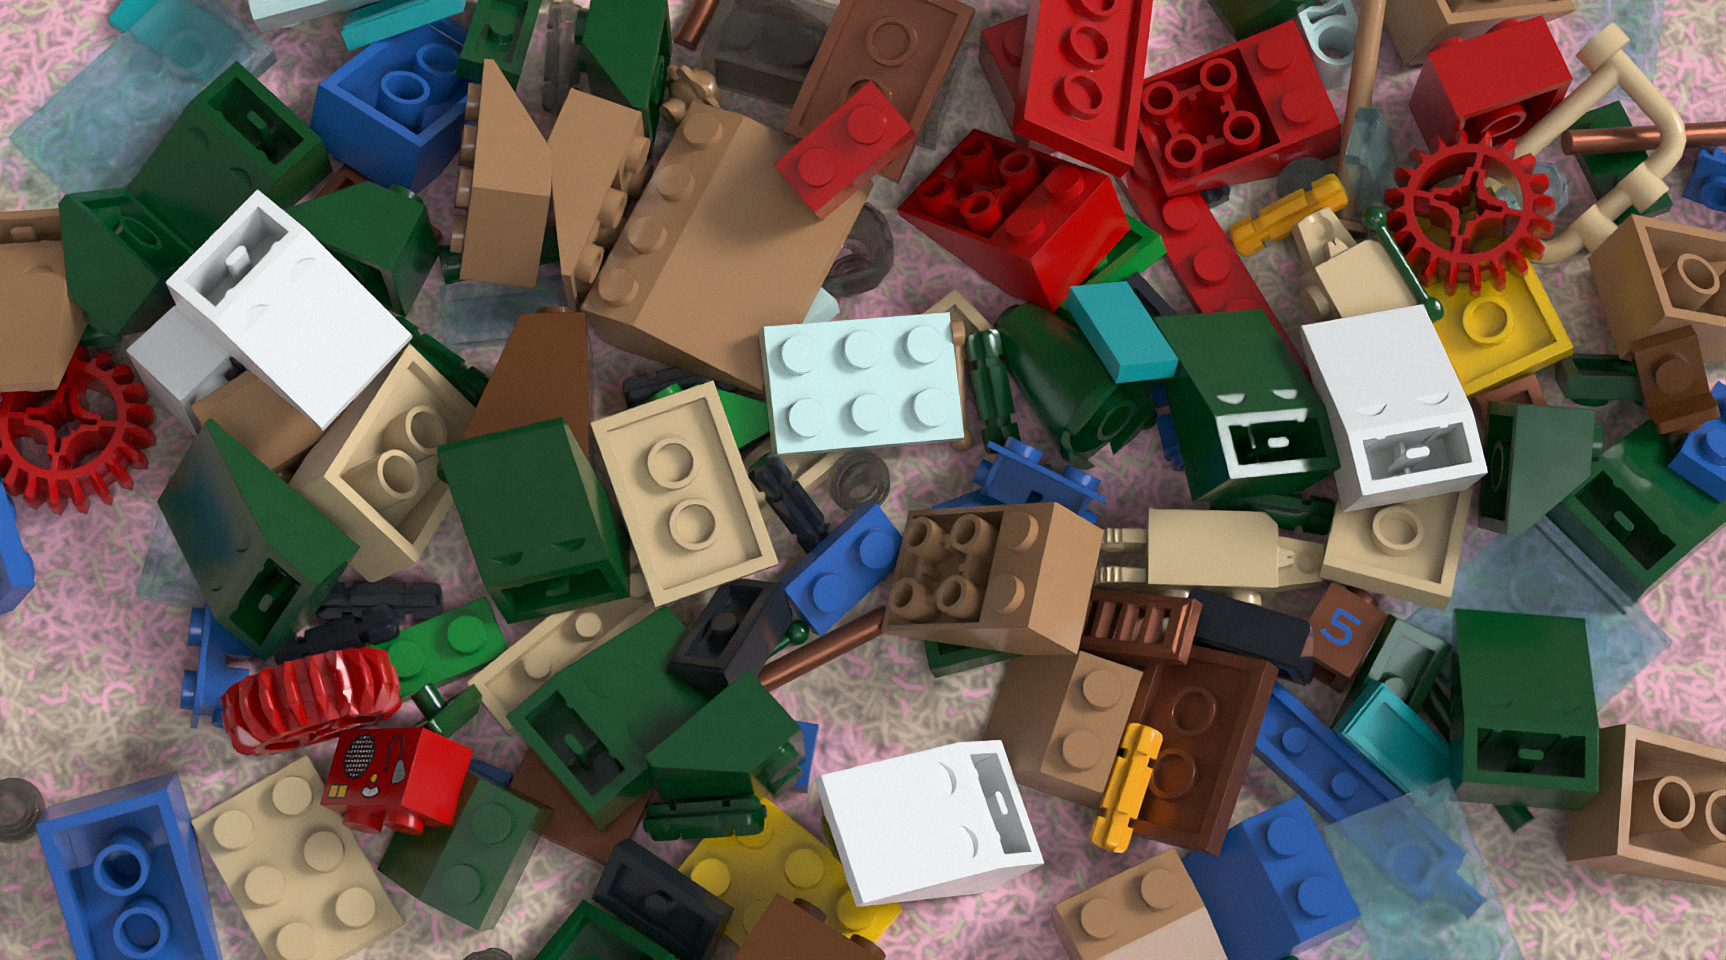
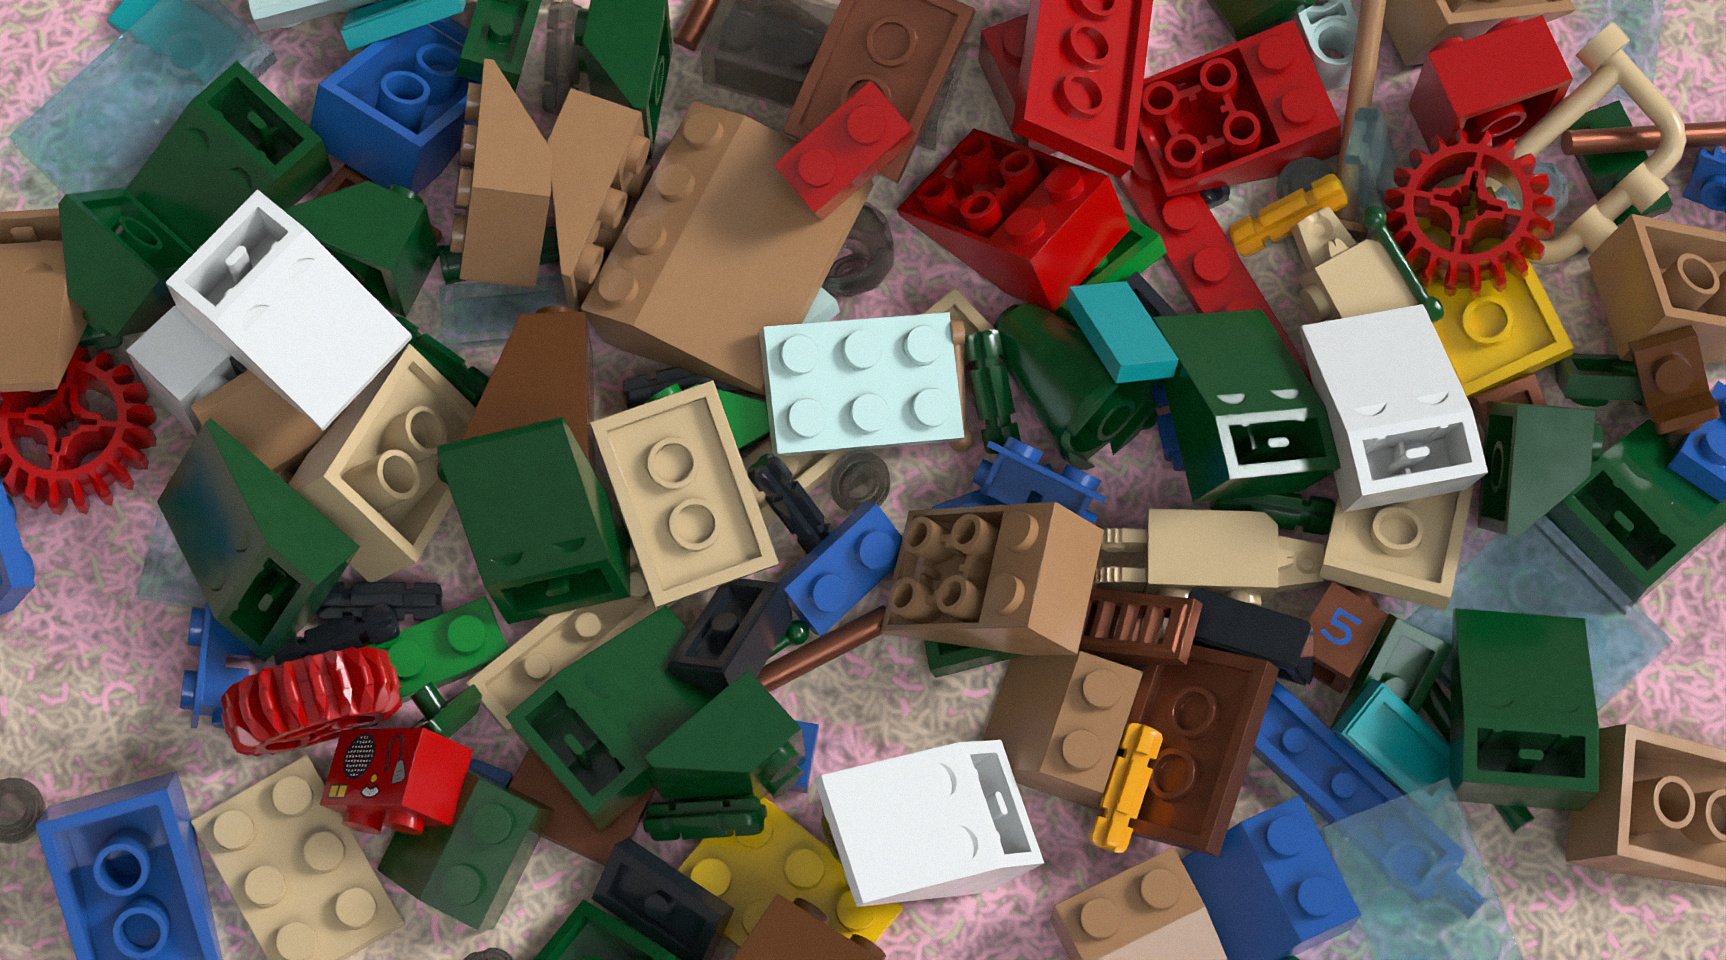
medium nougat plant [659,63,723,126] -> none

